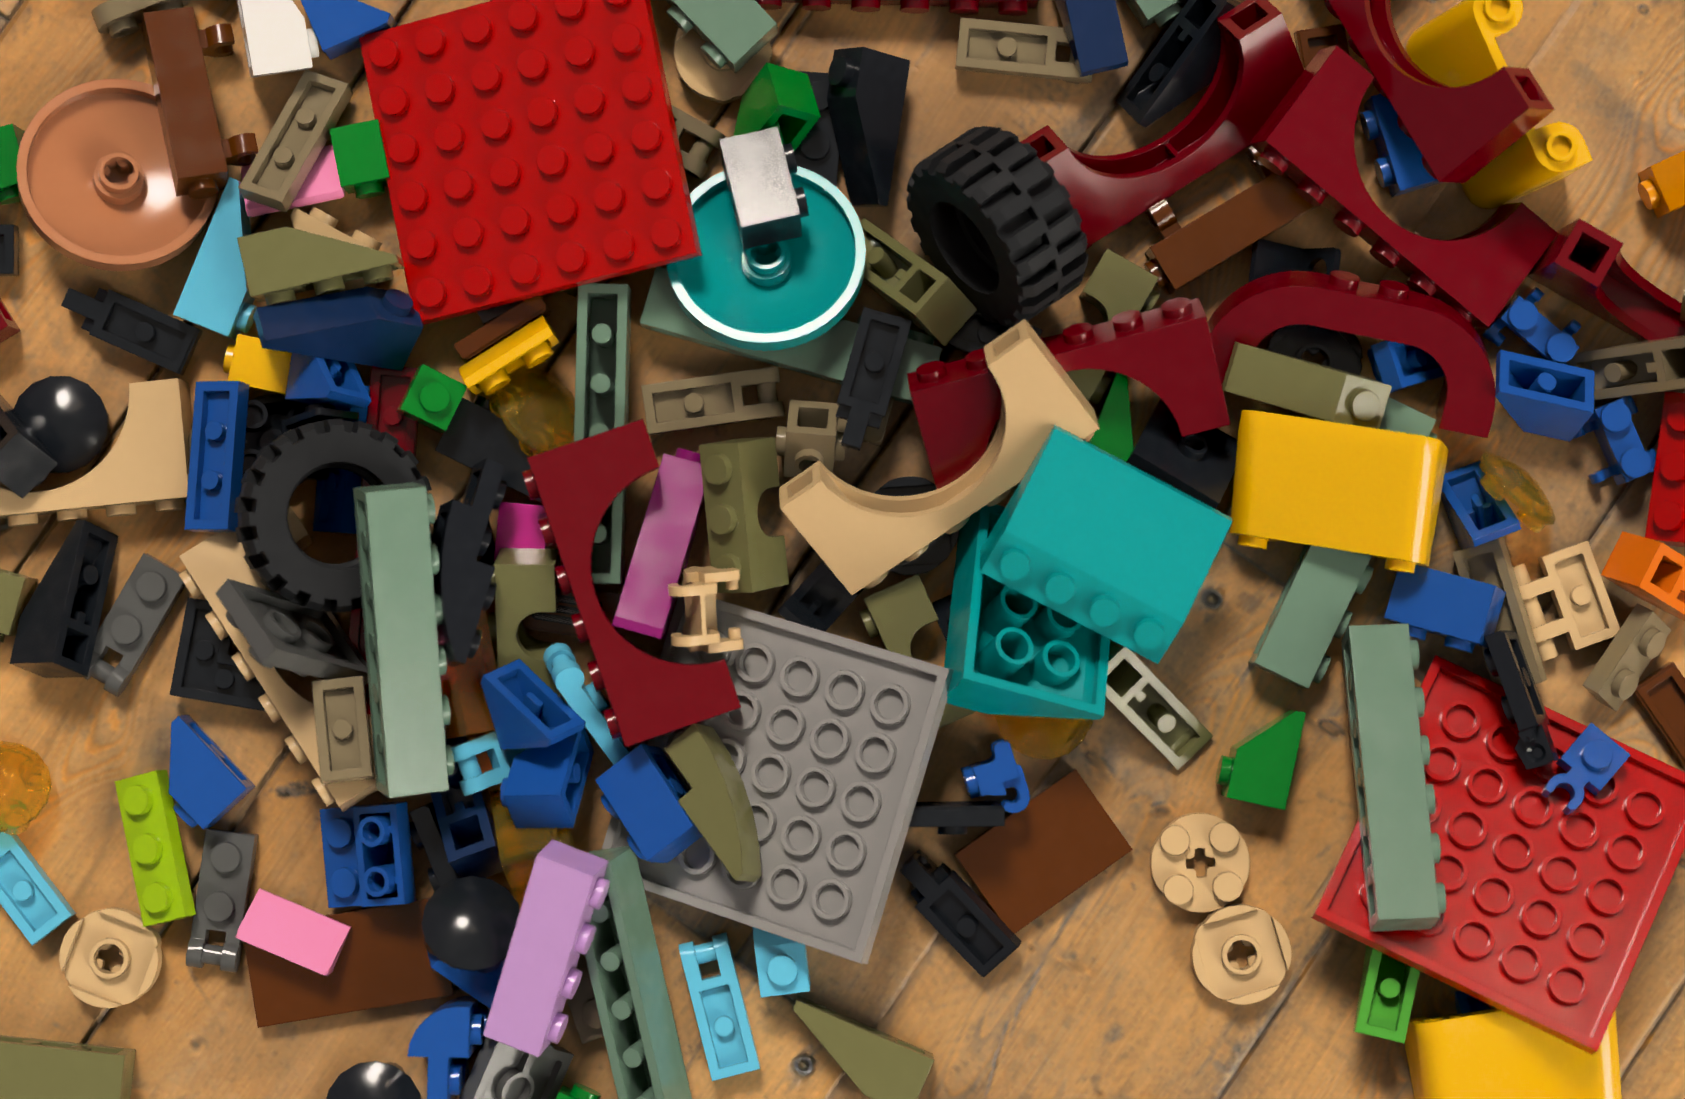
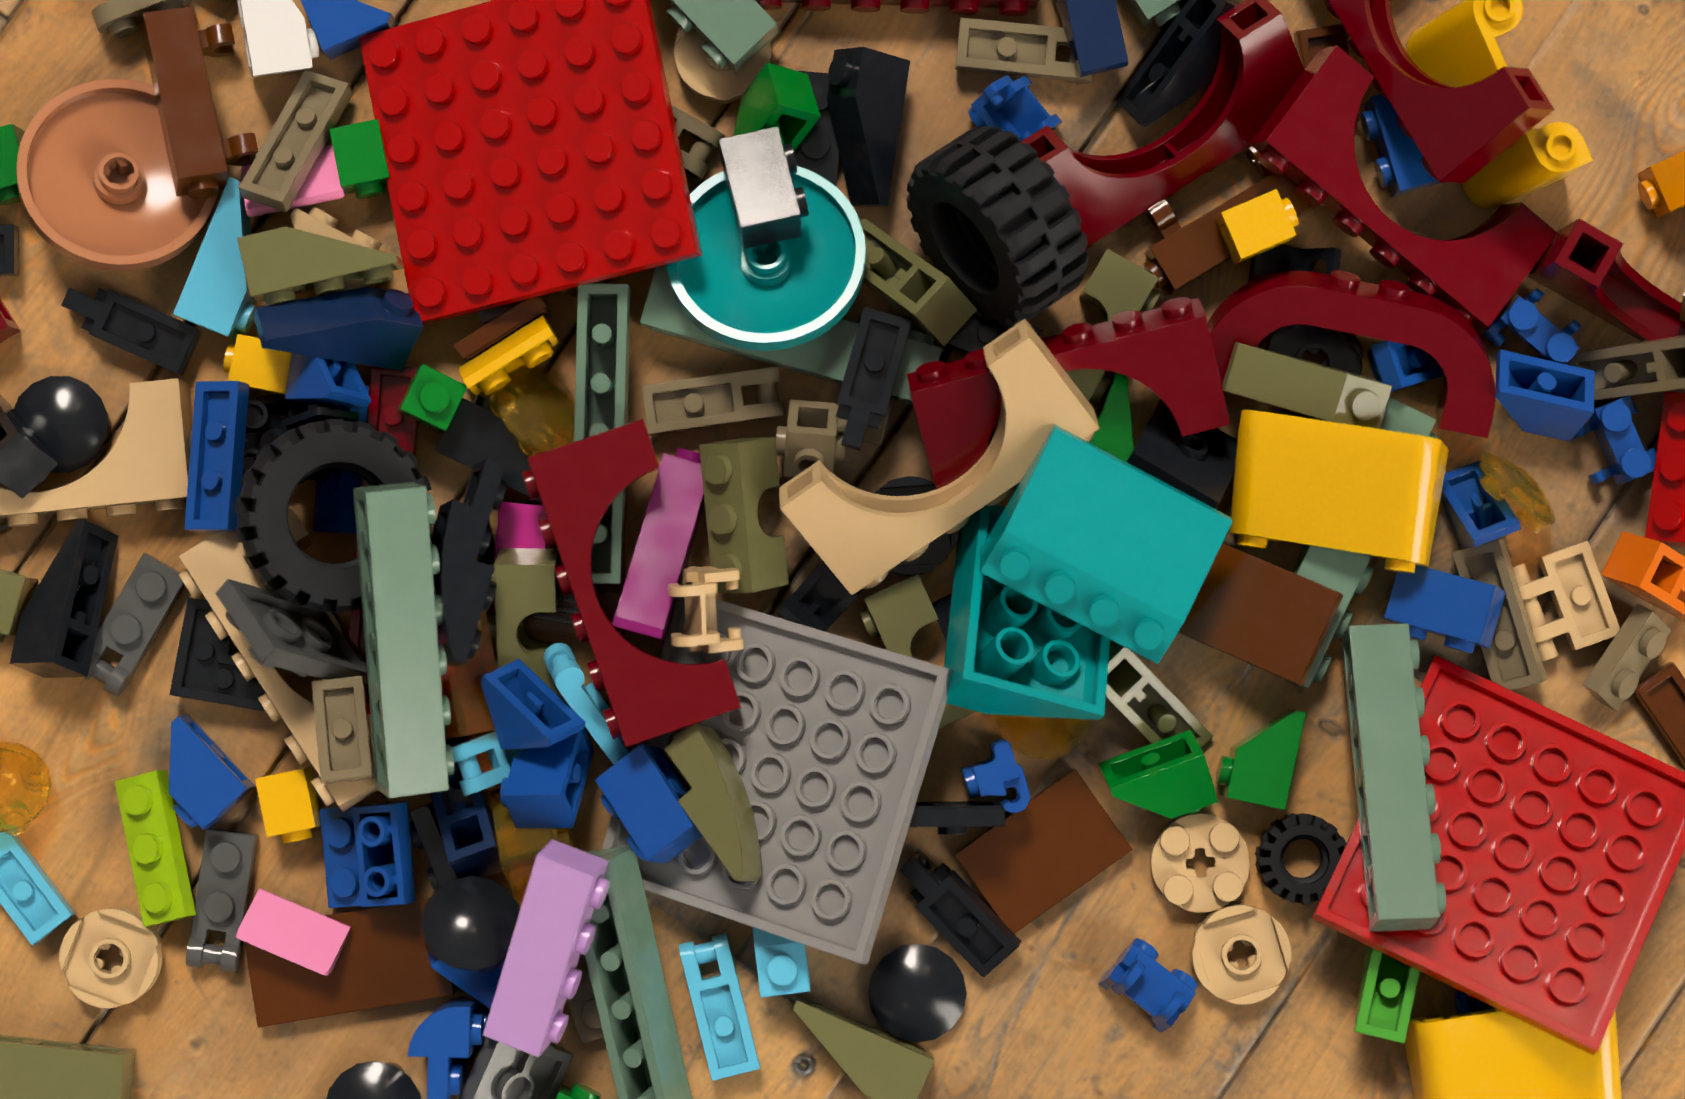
black hinge [1484,630,1559,770] -> none
blue plate [1542,722,1630,815] -> none
none -> yellow brick [255,767,321,844]
none -> black dish [868,943,967,1043]
none -> blue piece [968,75,1062,142]
none -> green slope [1098,729,1218,819]
none -> blue piece [1098,938,1198,1033]
none -> reddish brown tile [1178,543,1343,687]
none -> yellow brick [1215,189,1299,264]
none -> black tyre [1255,813,1347,905]

